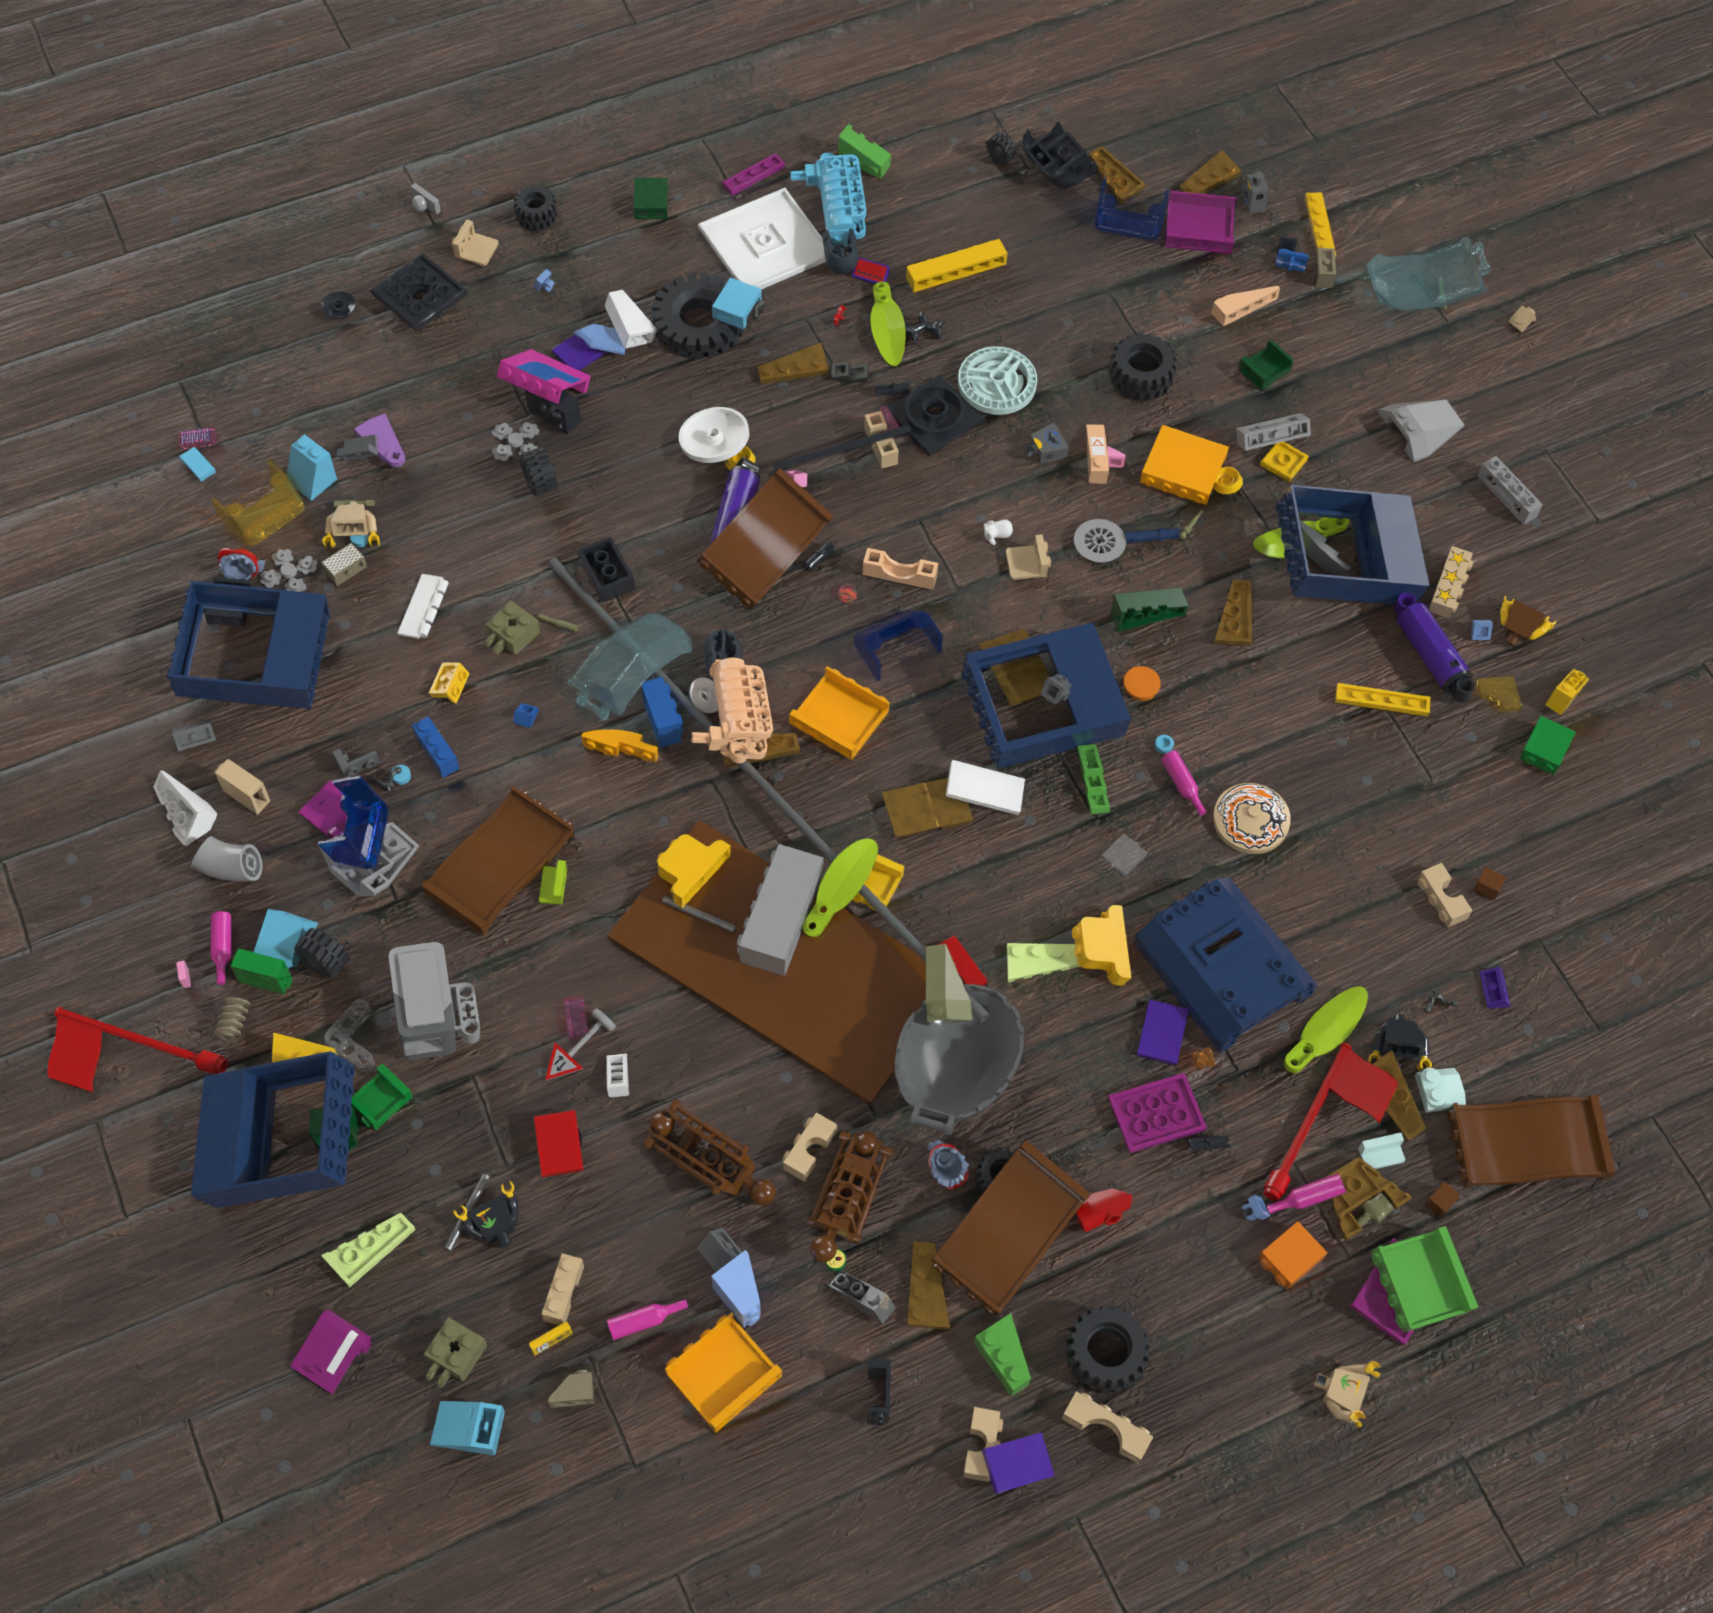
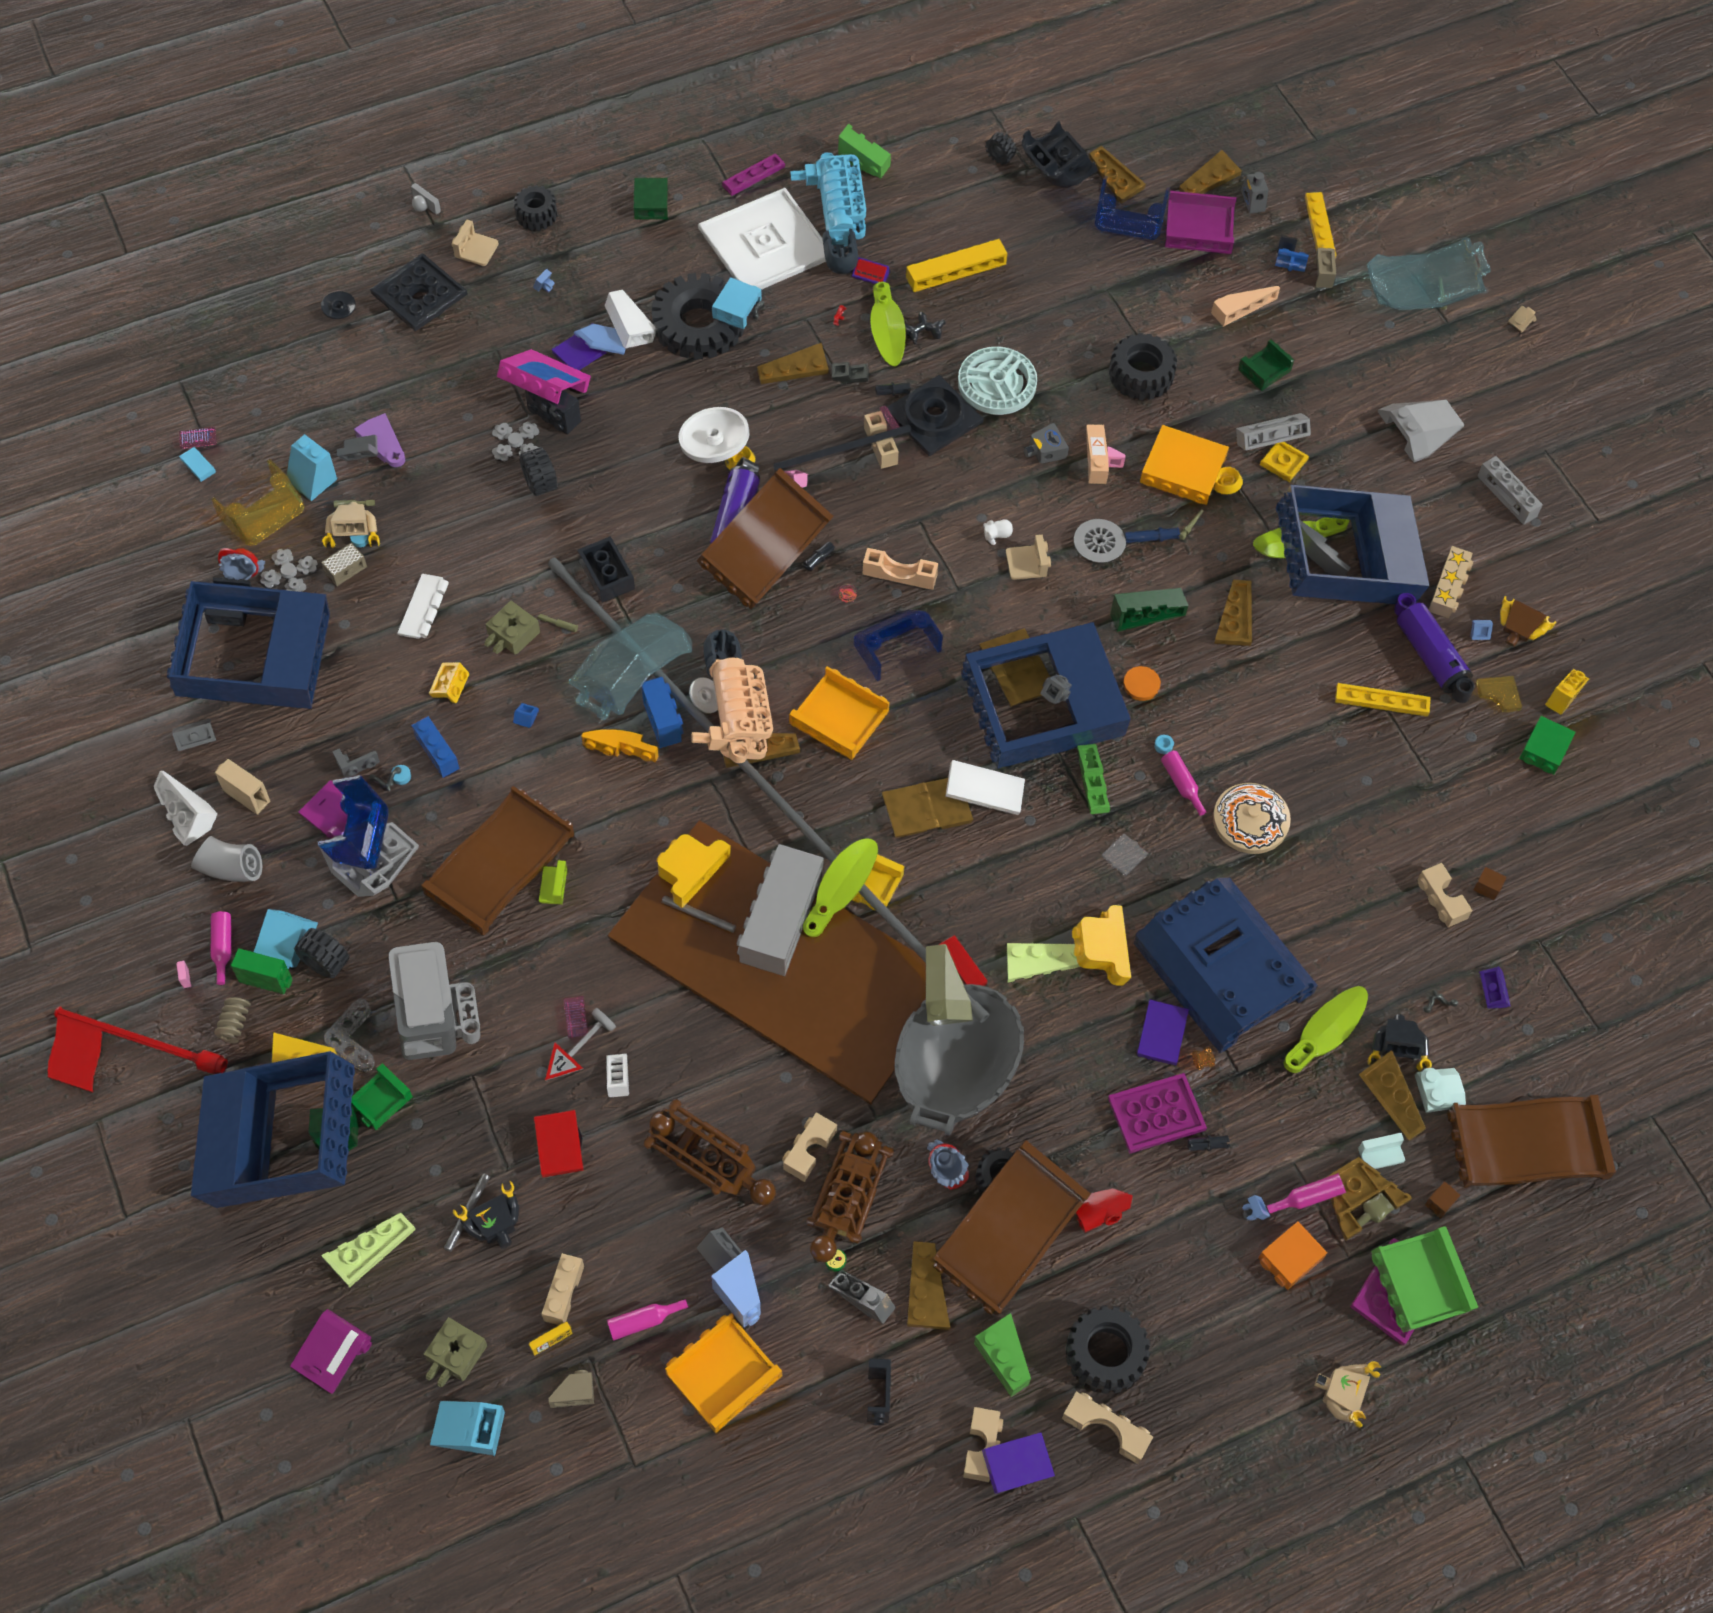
red flag [1263,1043,1398,1201] -> none

